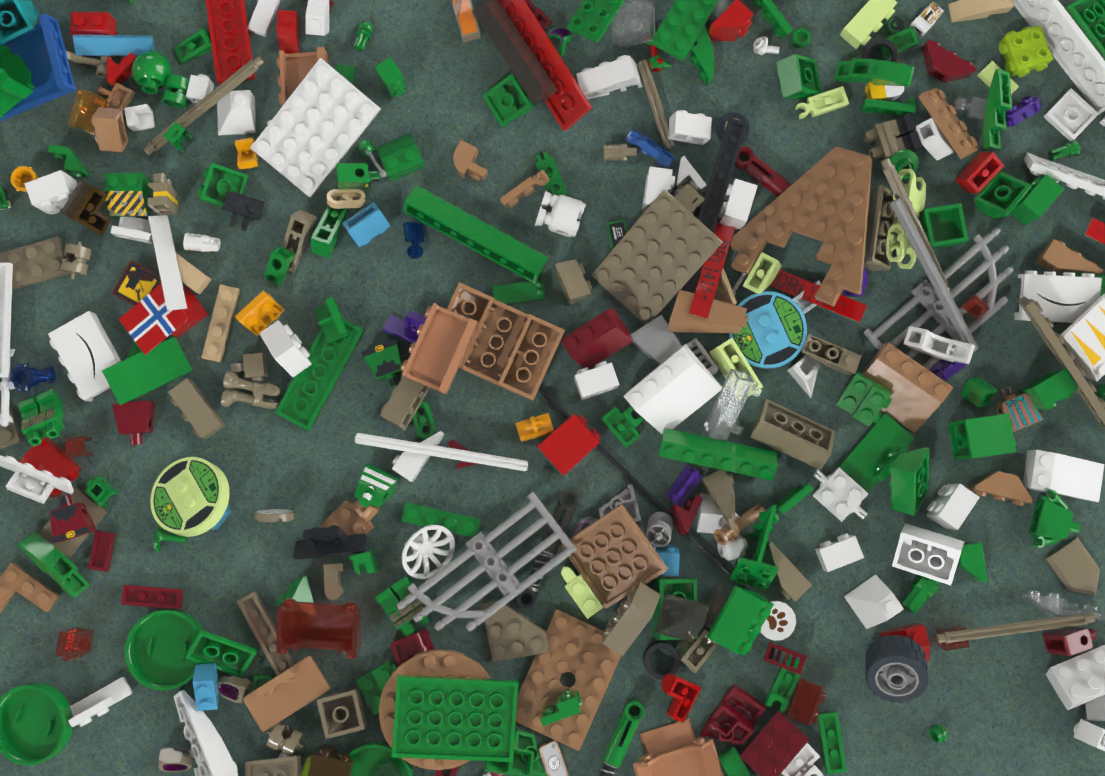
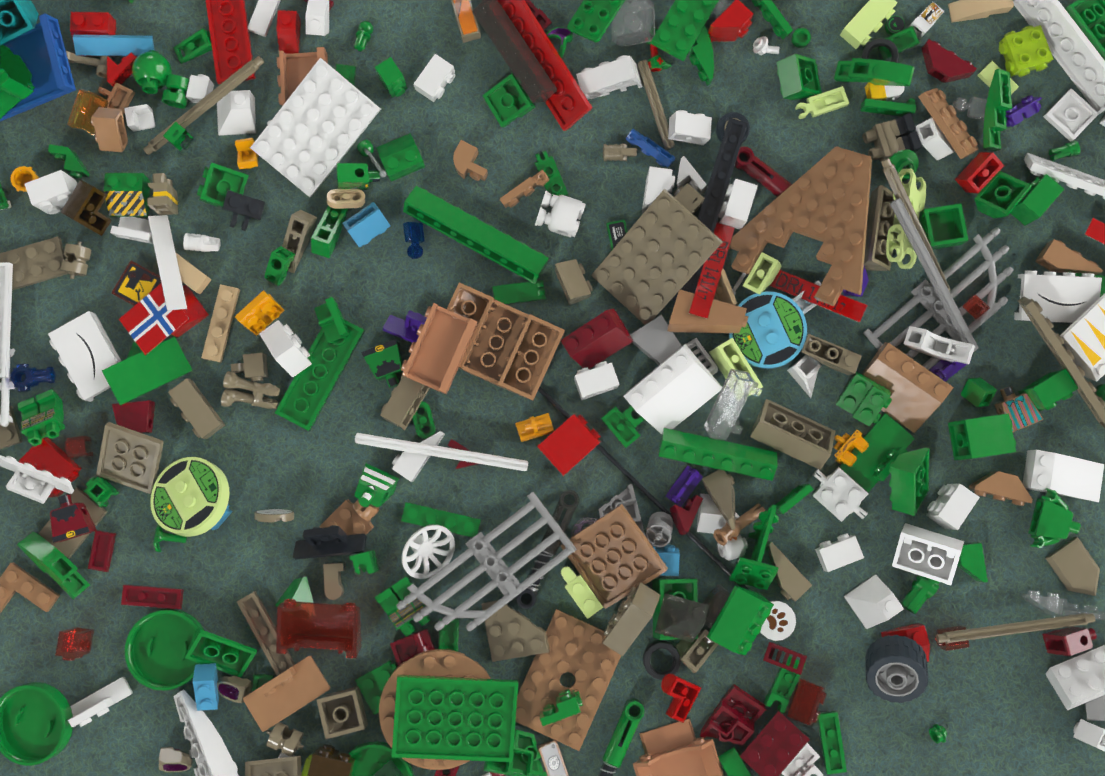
none -> dark tan plate [96,422,164,494]
none -> white brick [414,54,455,102]
none -> green plate [438,618,460,652]
none -> light orange hips [833,430,869,467]

